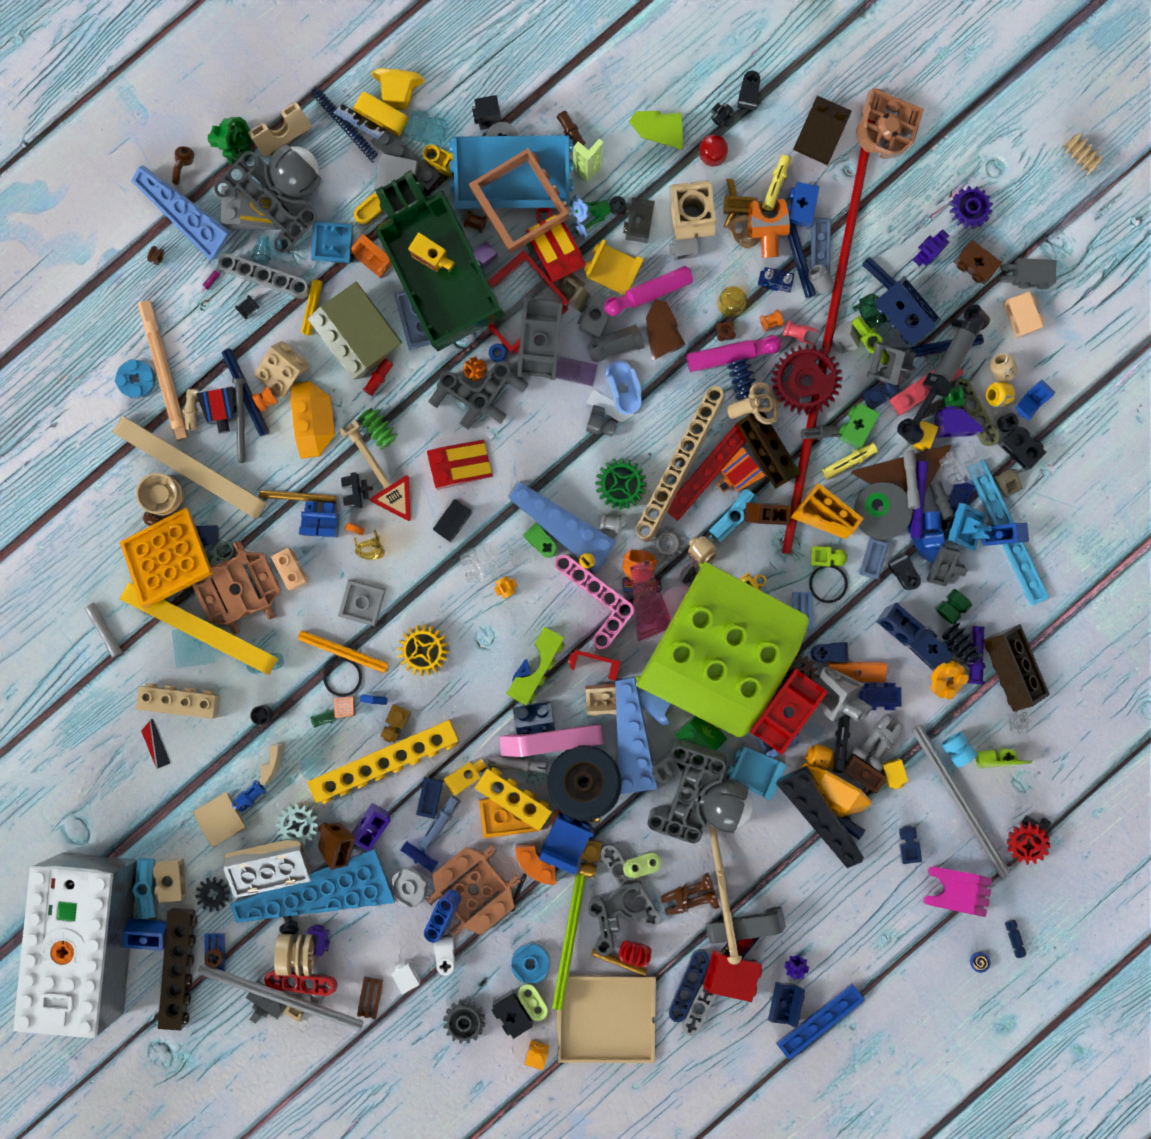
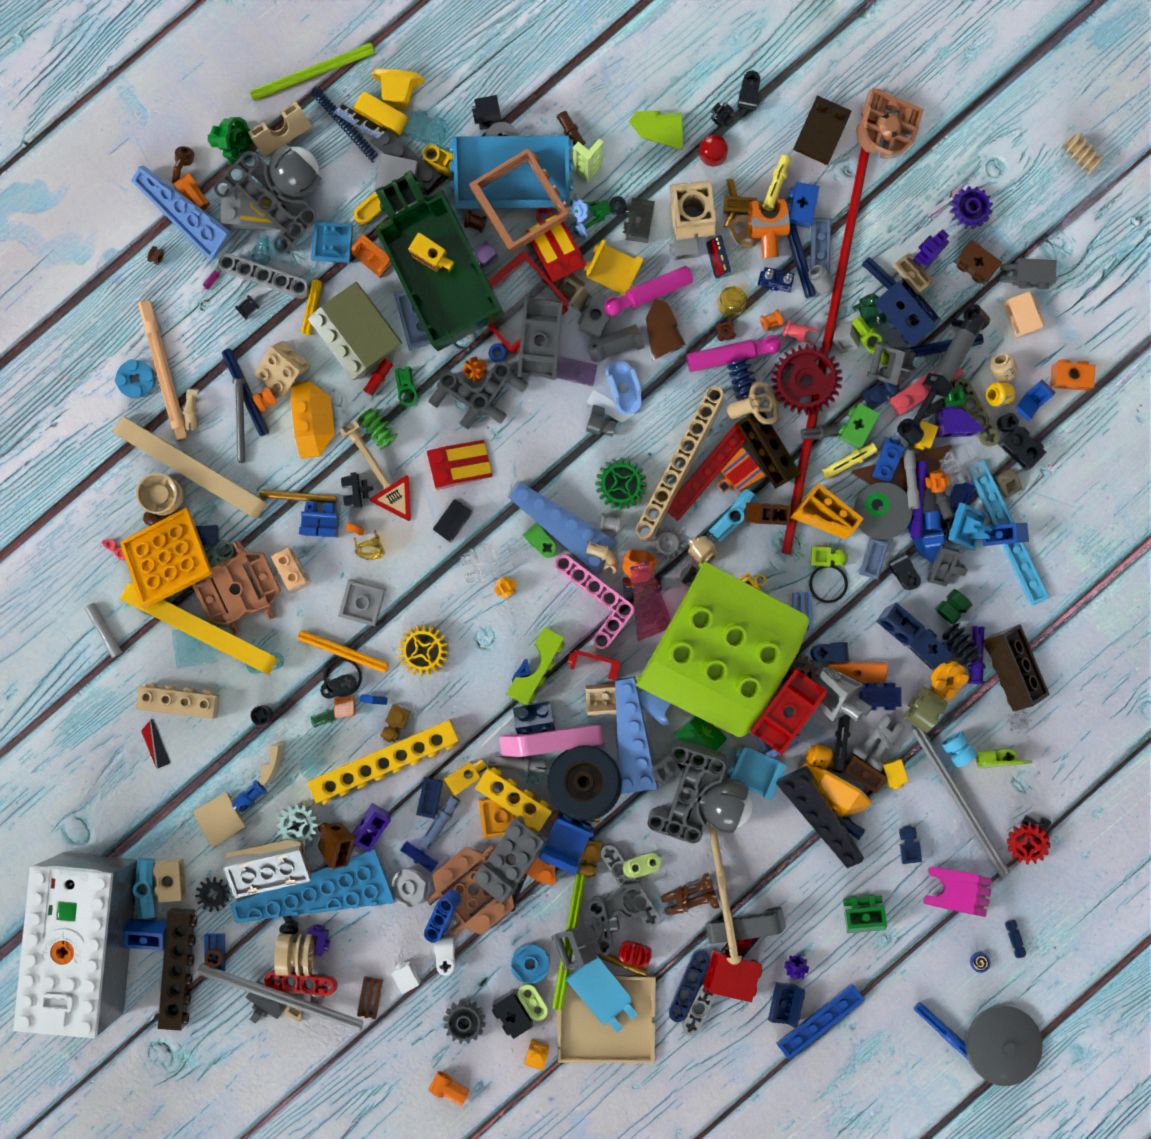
torso [196,386,236,434] -> none
yellow hinge [579,553,596,569] -> none
none -> coral piece [101,539,125,560]
none -> orange piece [173,172,210,211]
none -> lime axle [250,43,375,101]
none -> black beam [320,674,357,699]
none -> green piece [395,366,418,407]
none -> orange piece [428,1071,470,1106]
none -> dark grey piece [472,816,550,904]
none -> dark grey piece [551,924,603,970]
none -> medium azure tile [565,955,638,1033]
none -> tan piece [586,541,618,574]
none -> slope [706,235,731,279]
none -> green brick [843,894,887,933]
none -> blue bracket [872,436,904,483]
none -> tan slope [892,253,934,295]
none -> olive brick [903,686,948,733]
none -> blue axle [914,1002,969,1061]
none -> orange gear [925,470,950,493]
none -> dark grey dish [966,1005,1043,1086]
none -> orange brick [1050,359,1096,391]

